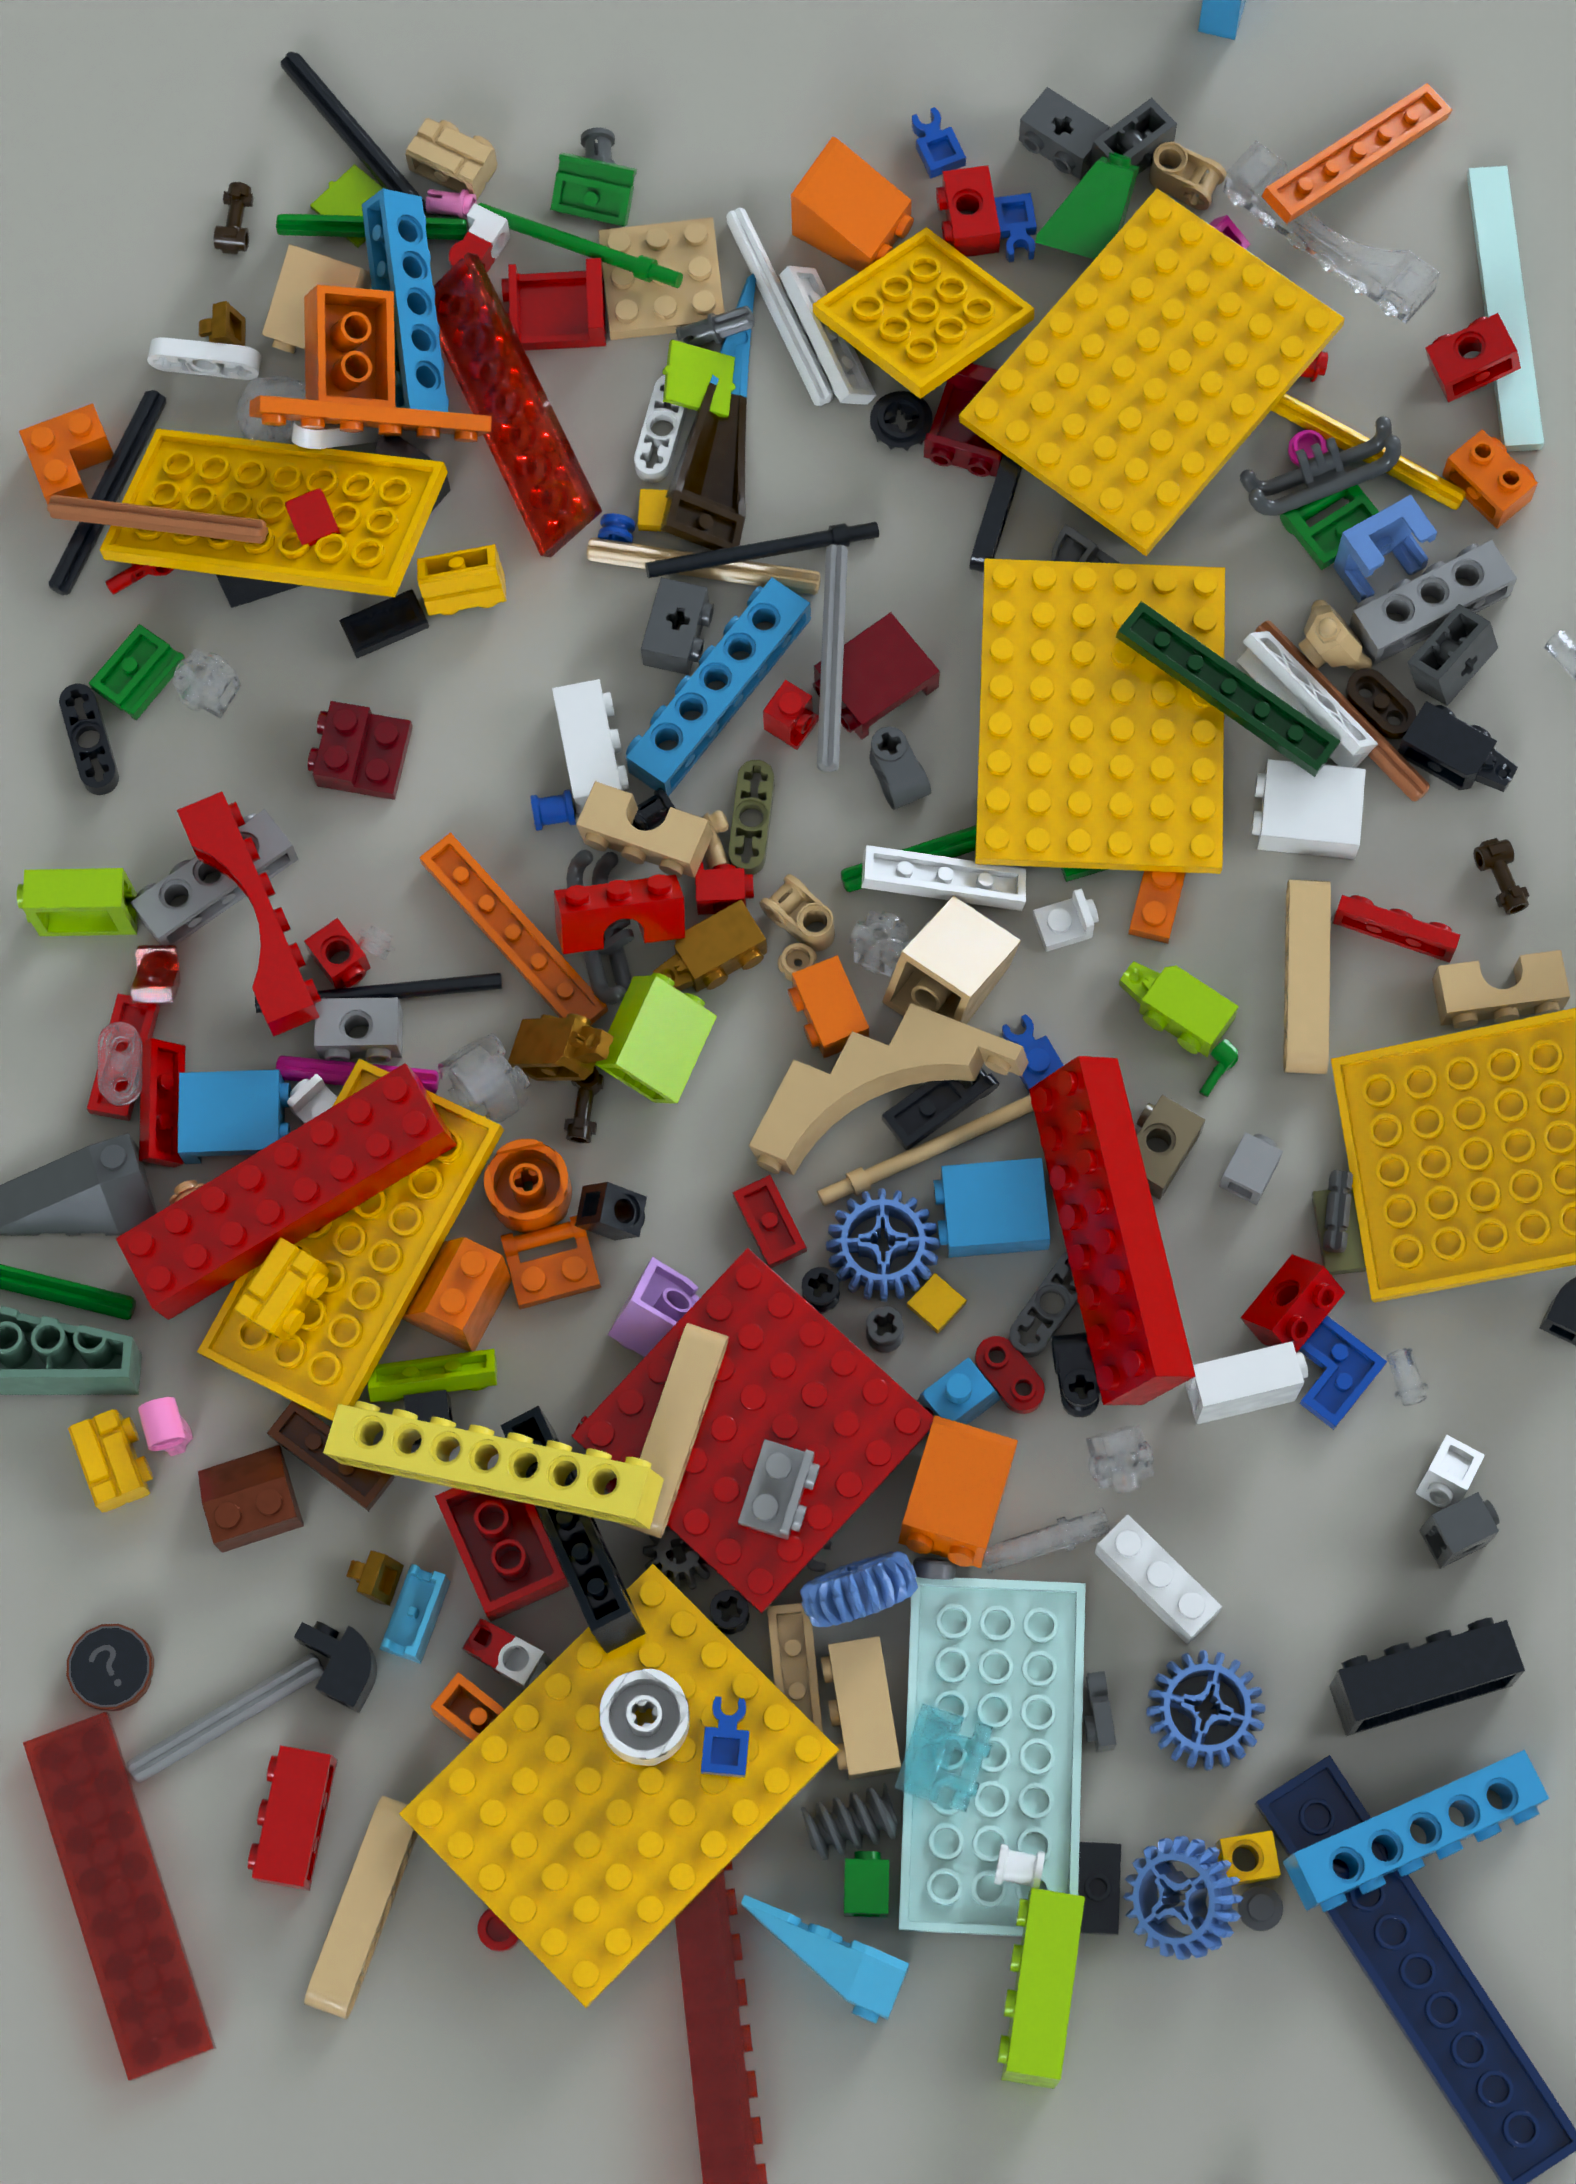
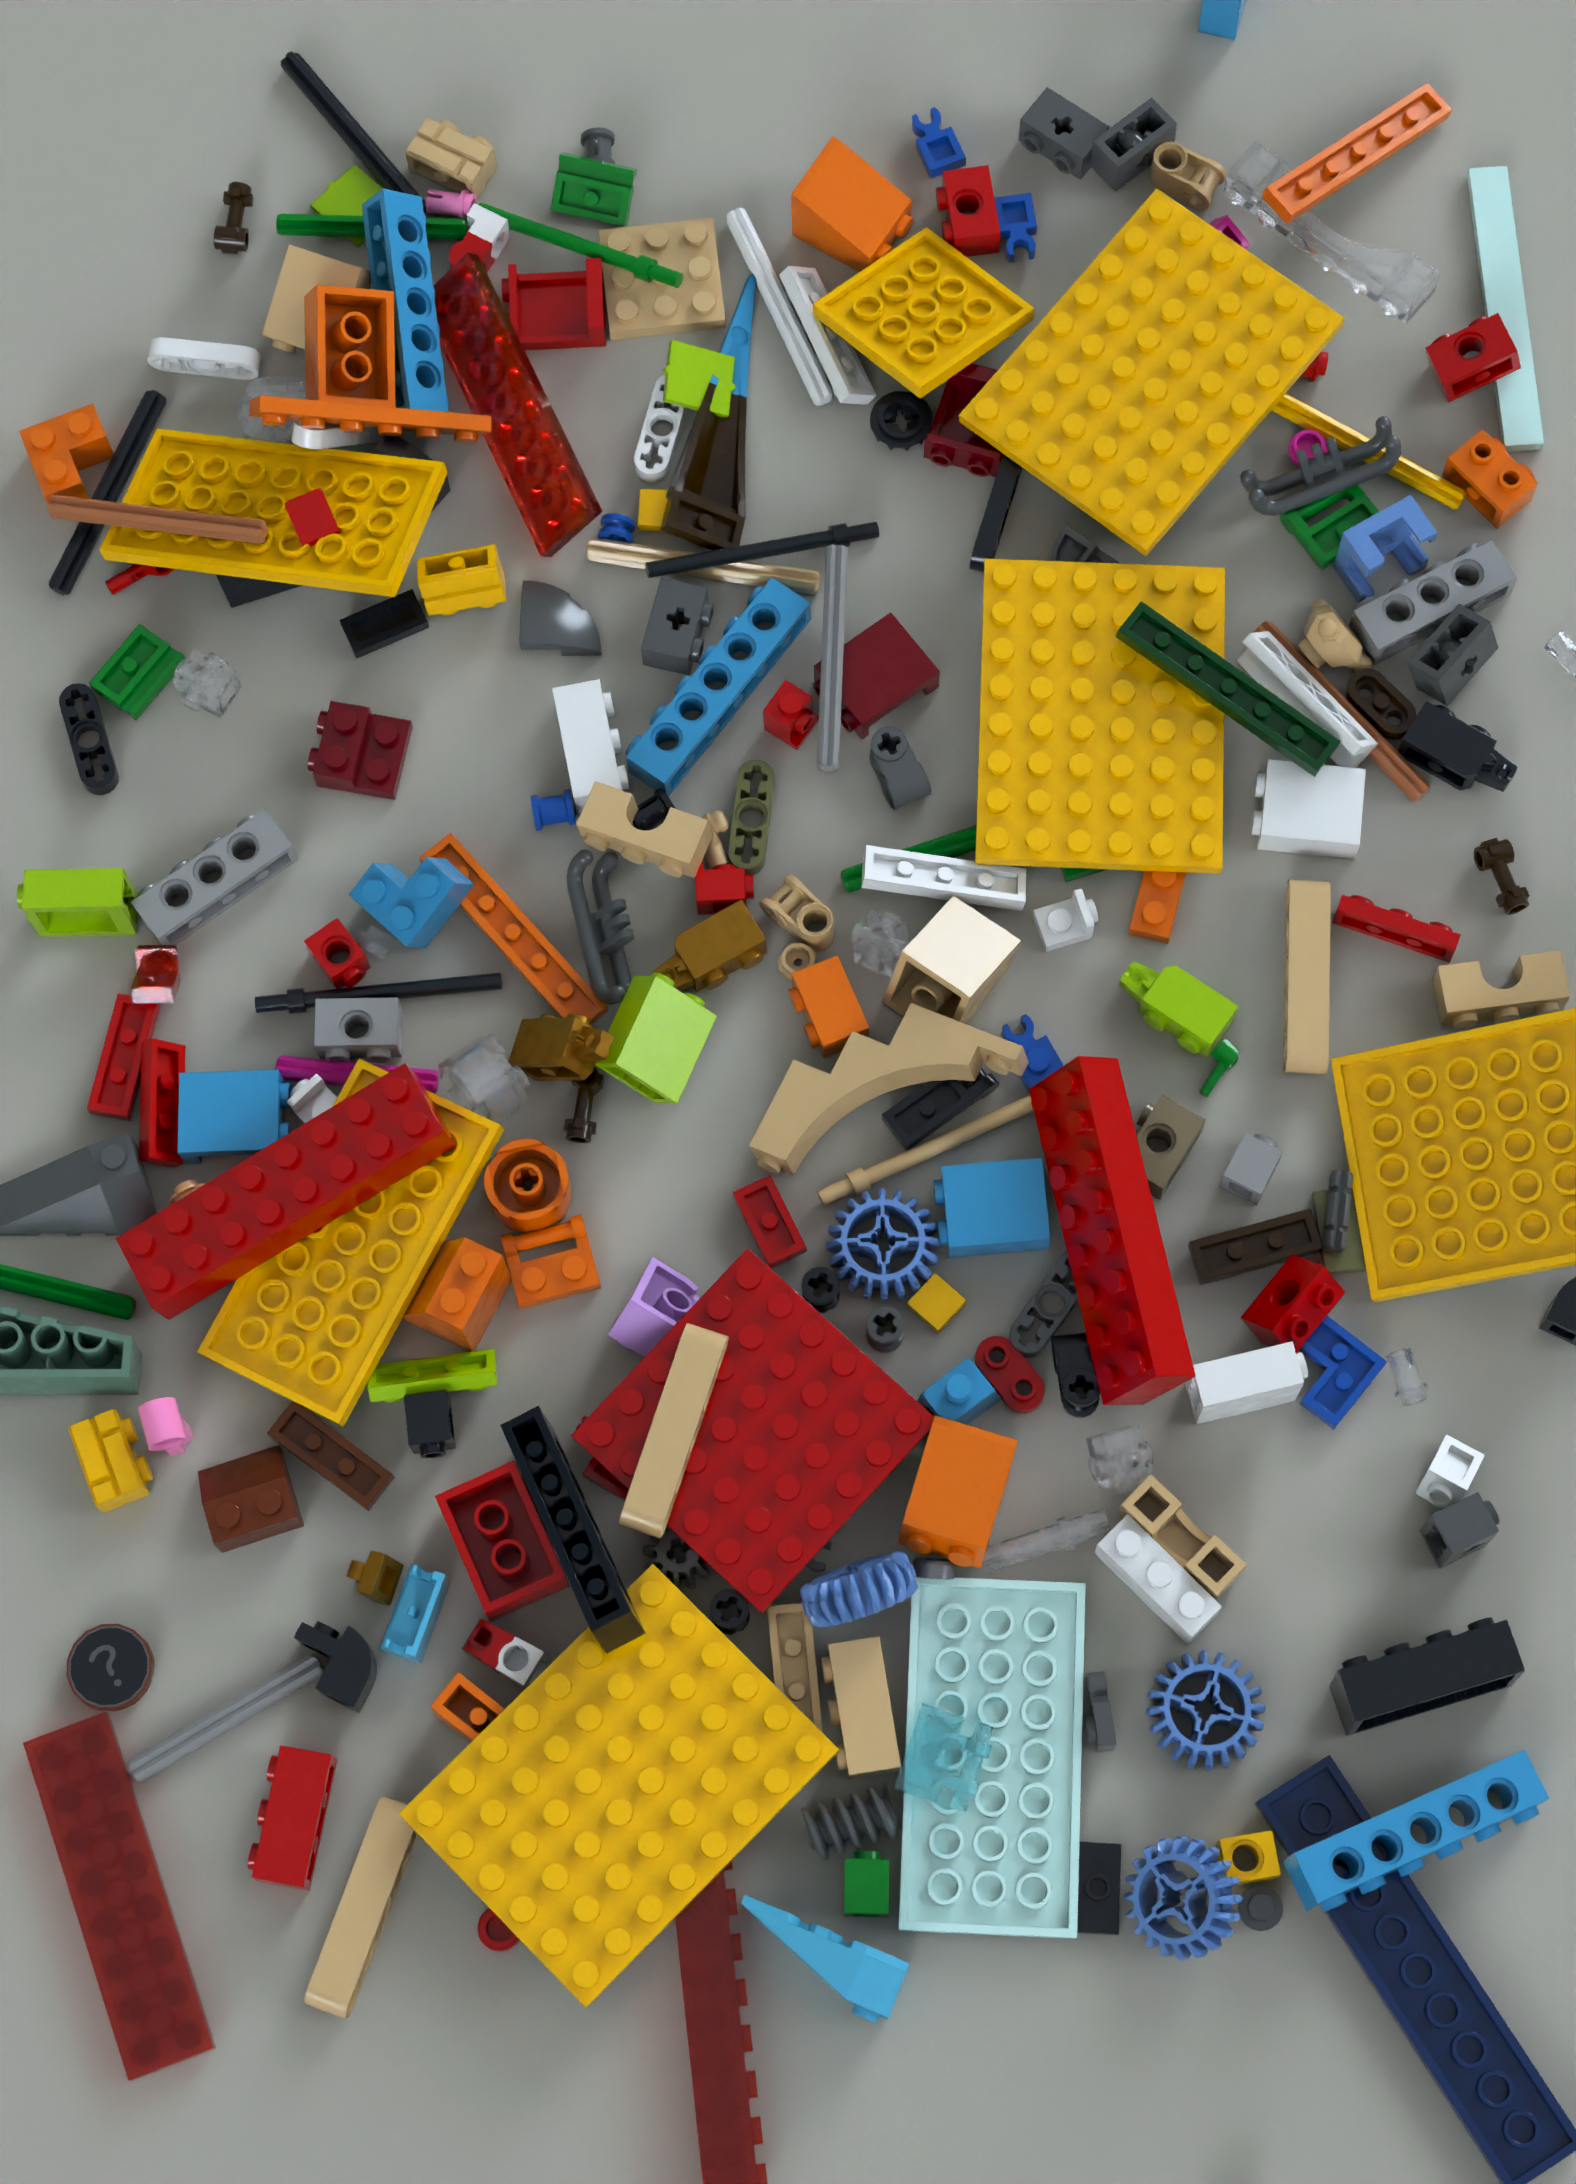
clear plate [98,1022,143,1106] -> none
red arch [177,791,322,1036] -> none
pearl gold tile [199,301,245,346] -> none
yellow brick [233,1237,330,1341] -> none
light yellow brick [323,1401,664,1530] -> none
red arch [554,874,685,954] -> none
black brick [575,1182,647,1241] -> none
white brick [599,1669,690,1766] -> none
dark grey axle [676,306,755,346] -> none
blue plate [701,1696,749,1778] -> none
light grey bracket [738,1439,820,1540] -> none
white bush [994,1844,1045,1889] -> none
lime wedge [997,1888,1085,2089] -> none
green slope [1035,153,1139,259] -> none
none -> dark azure brick [349,857,475,948]
none -> dark grey brick [519,580,602,656]
none -> tan arch [1118,1474,1247,1600]
none -> dark brown plate [1188,1209,1323,1285]

